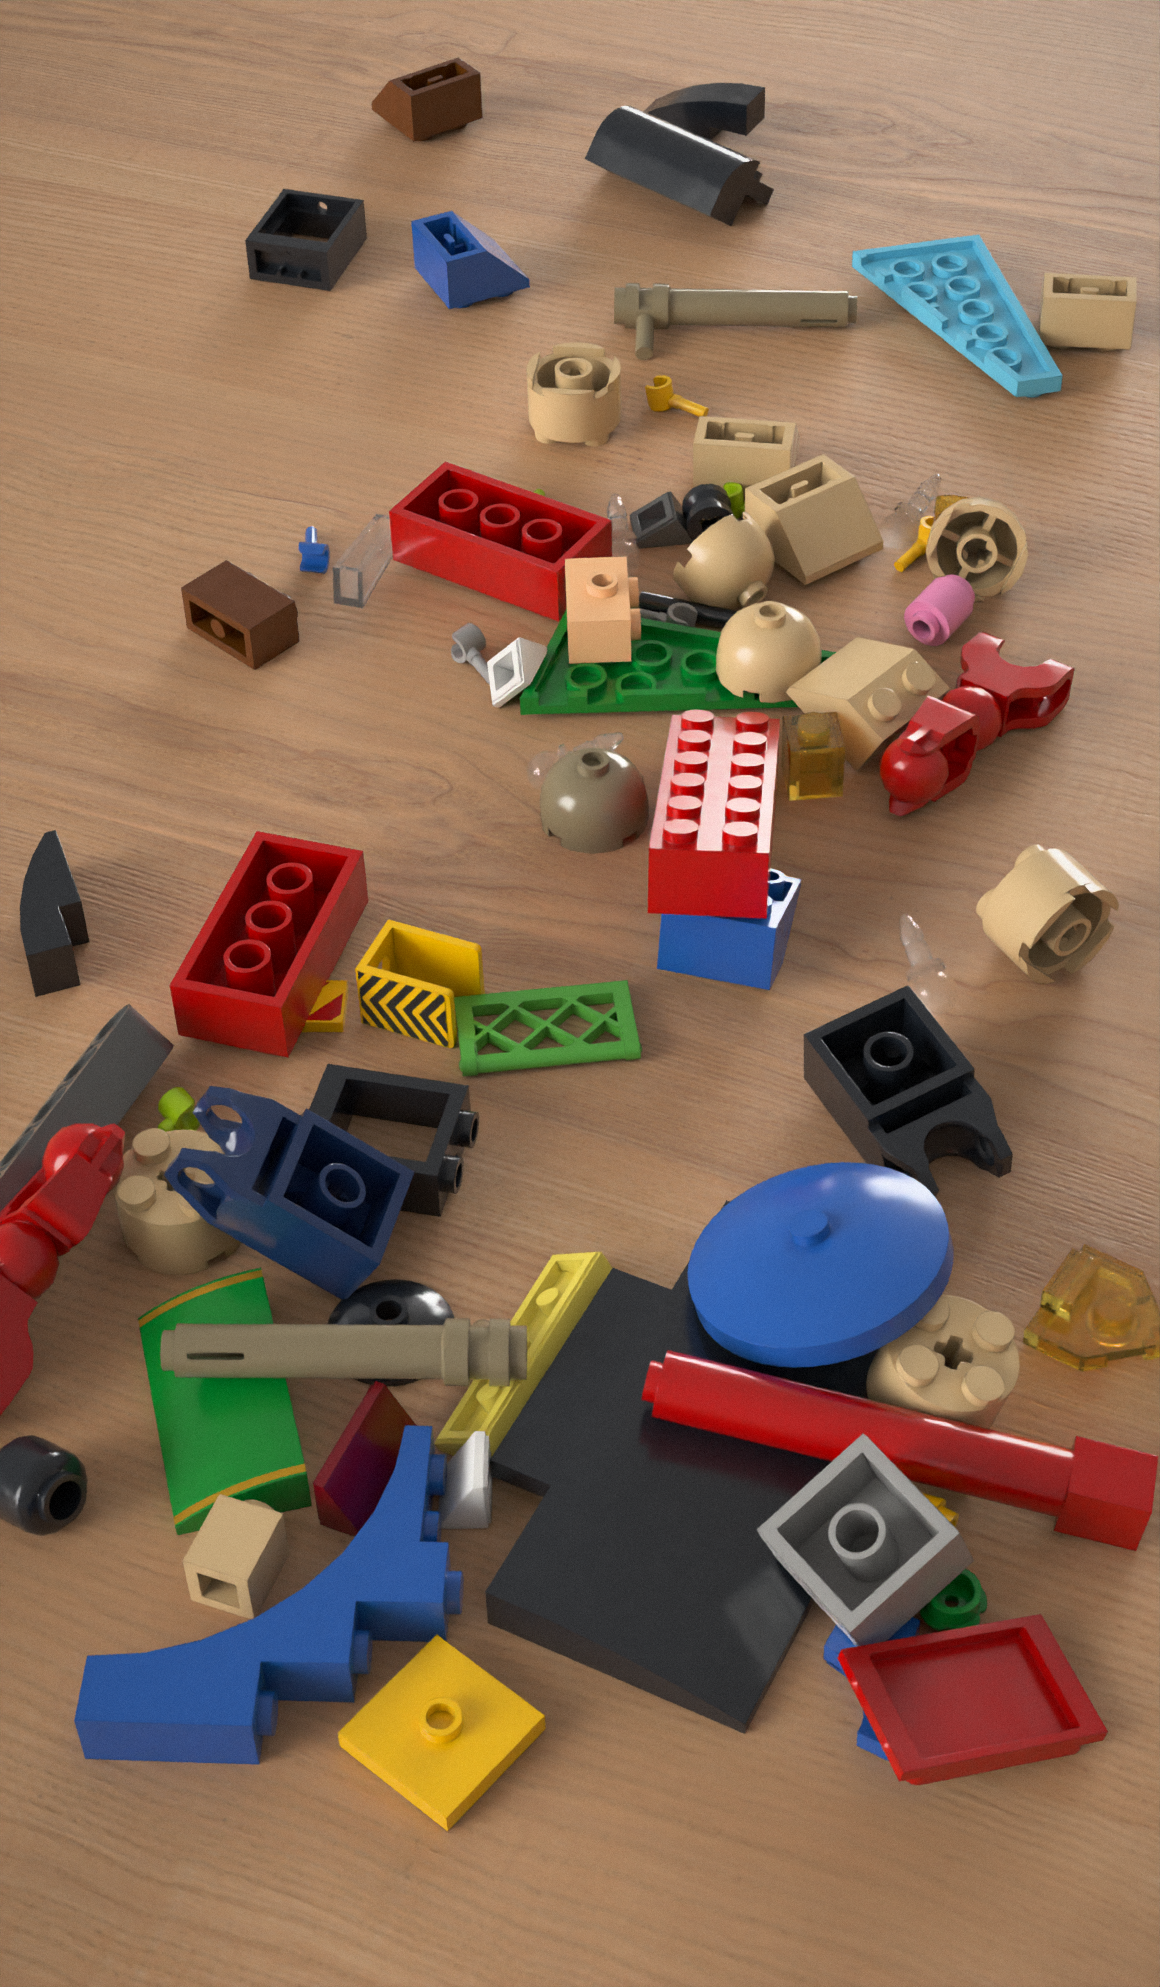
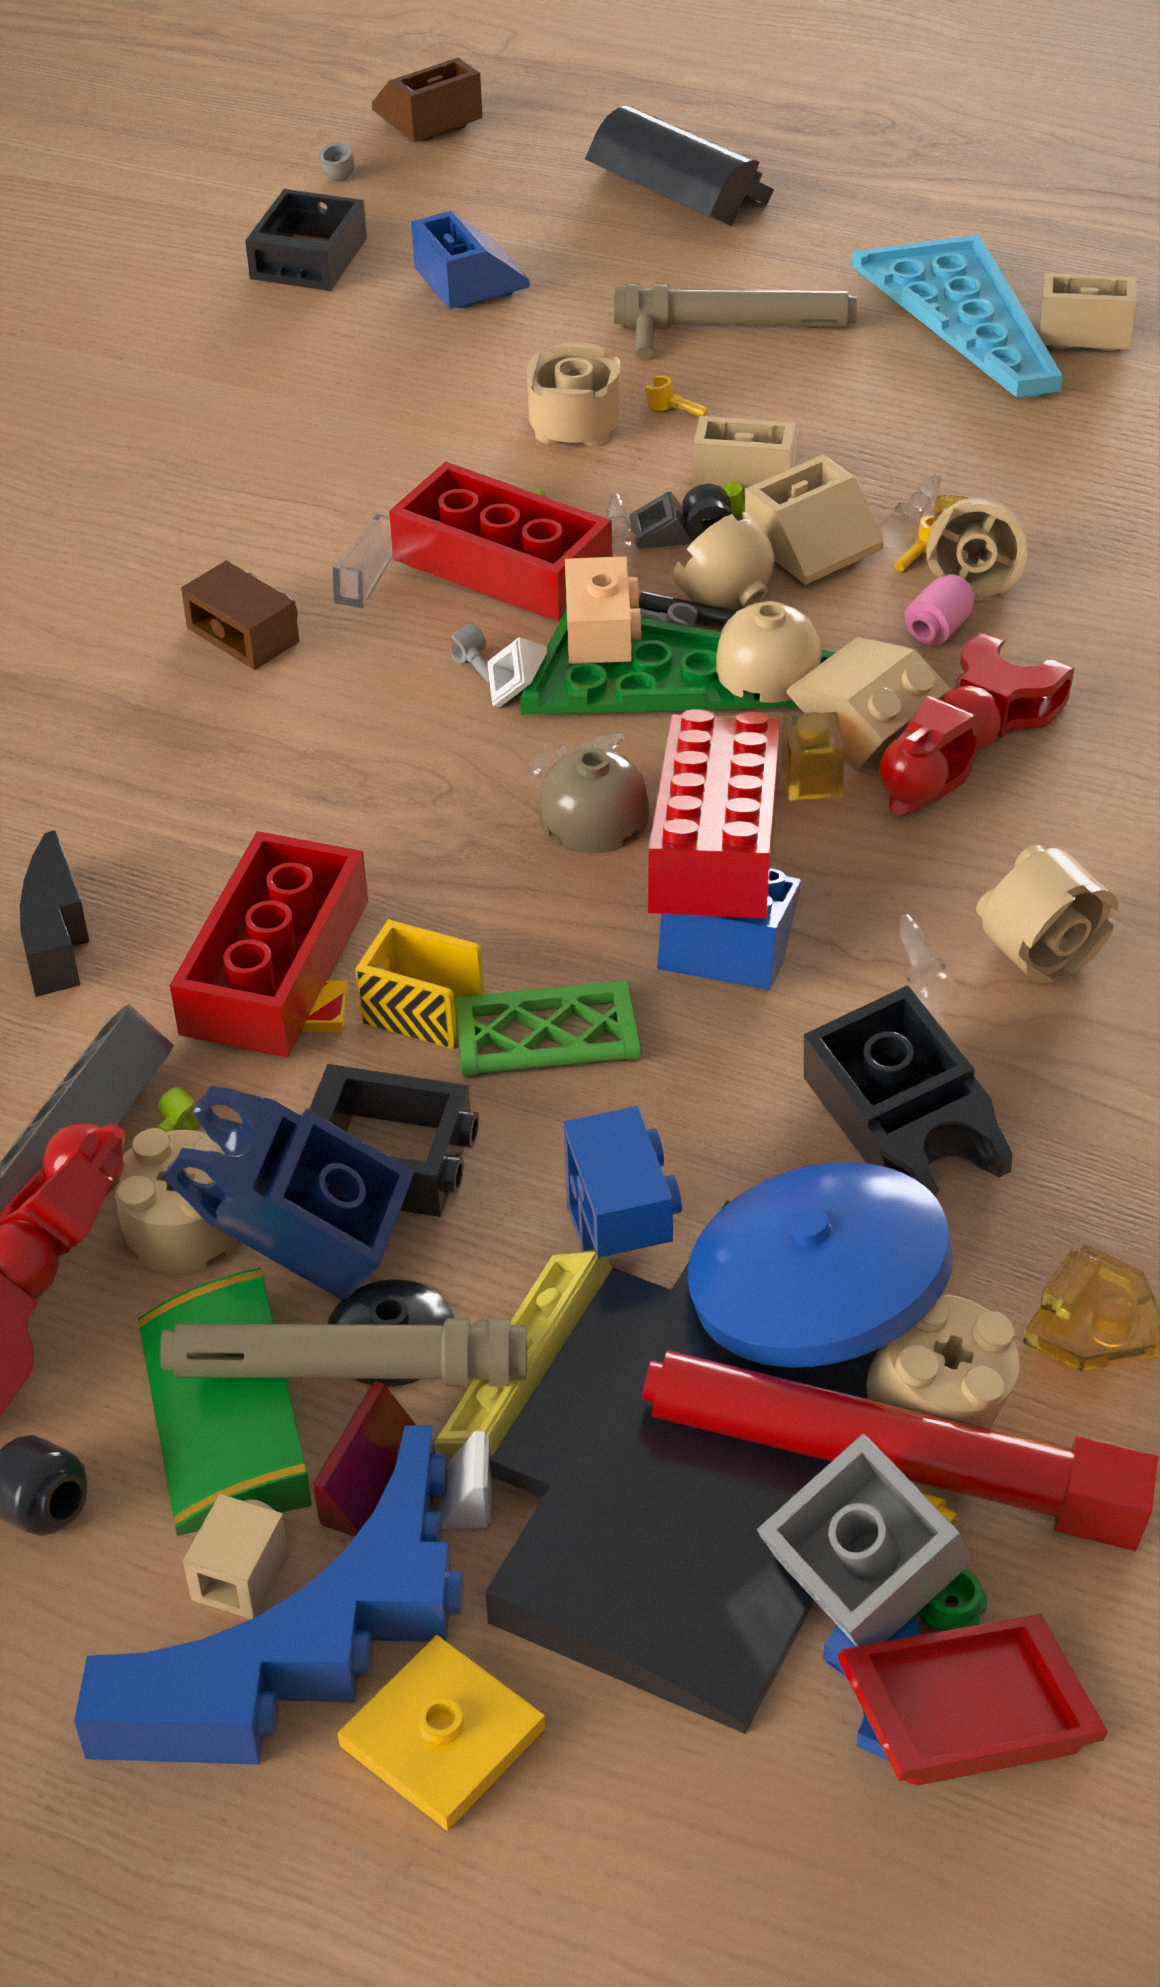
blue hand [298,526,330,574] -> none
black slope [644,83,765,140] -> none
none -> light grey hinge [319,142,354,180]
none -> blue brick [563,1106,682,1258]

